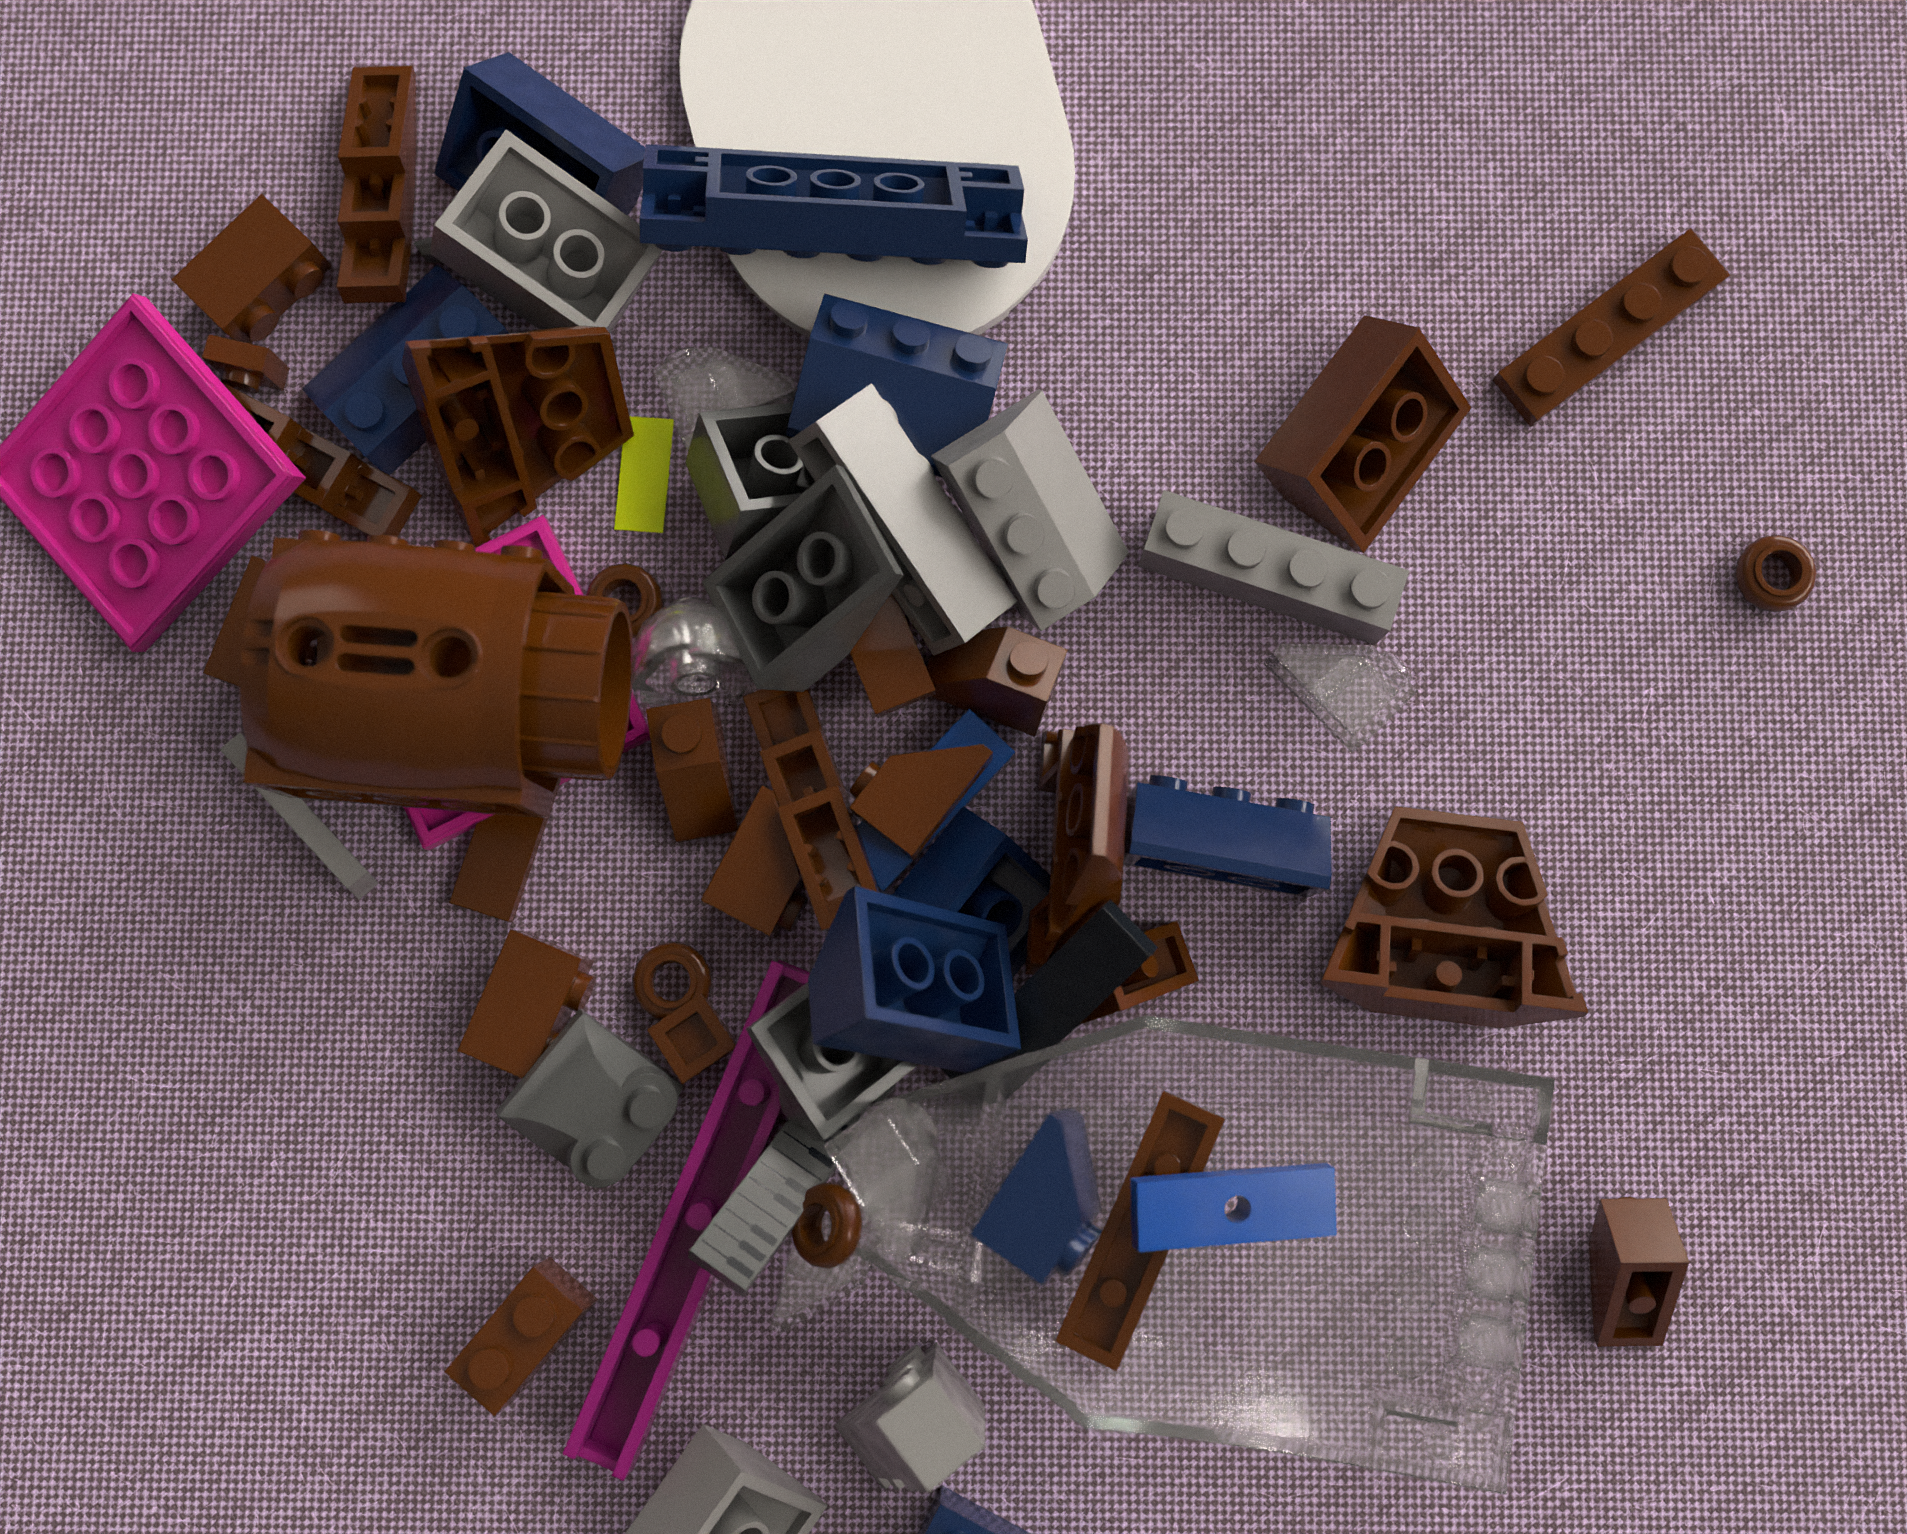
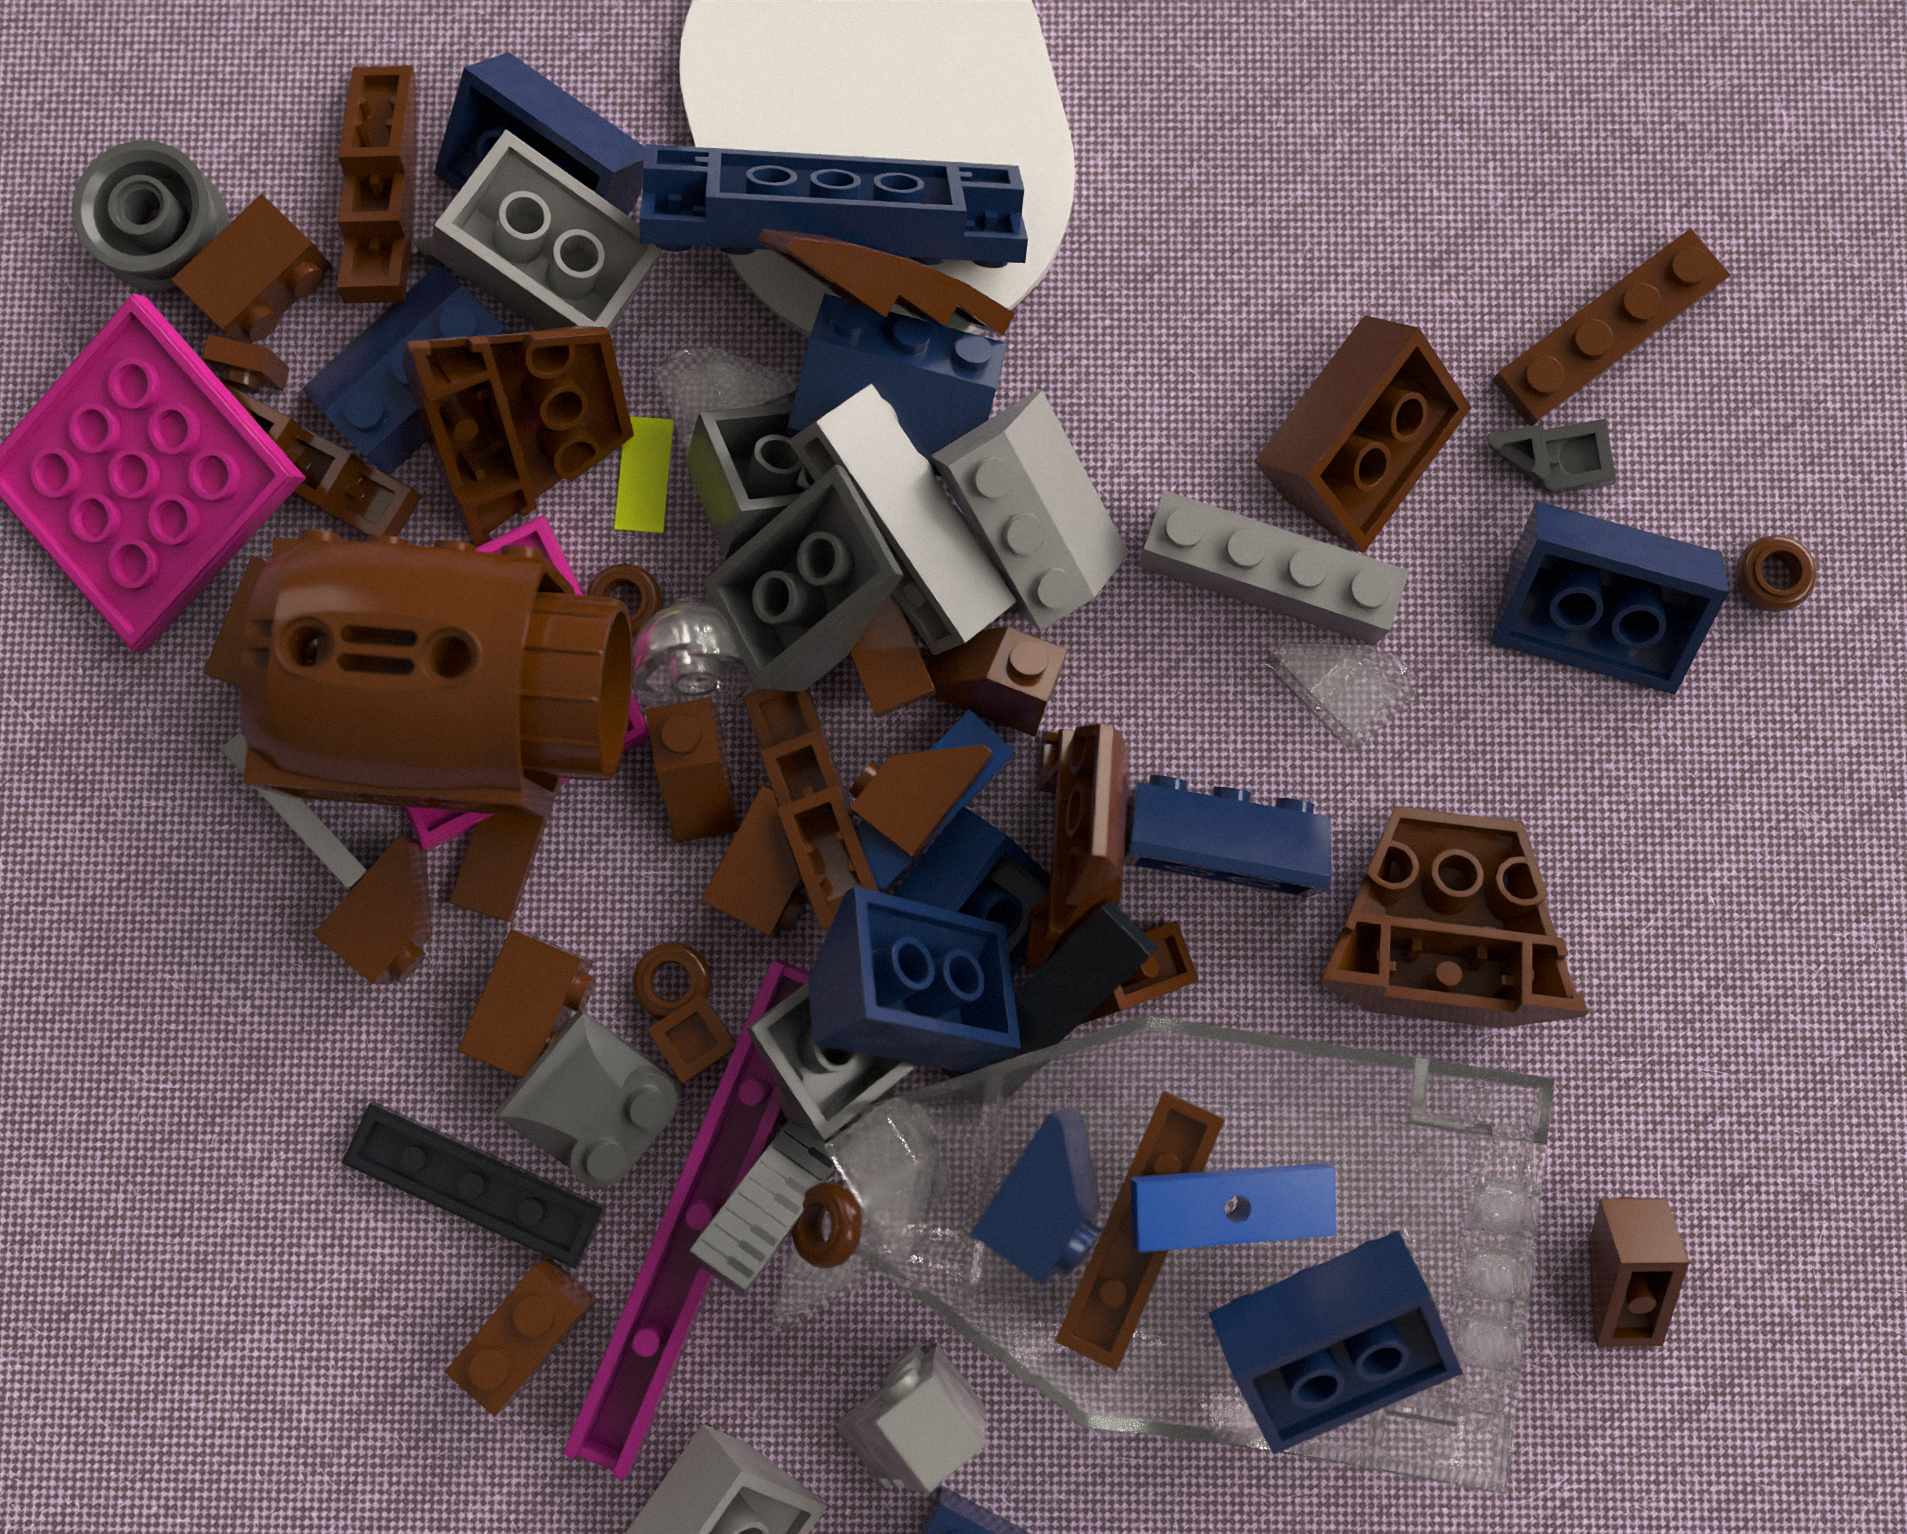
none -> dark grey wheel [72,140,229,292]
none -> reddish brown slope [314,834,432,985]
none -> black tile [342,1102,607,1269]
none -> reddish brown slope [757,229,1015,336]
none -> dark blue slope [1208,1230,1463,1455]
none -> dark grey slope [1488,418,1616,494]
none -> dark blue slope [1491,501,1729,694]

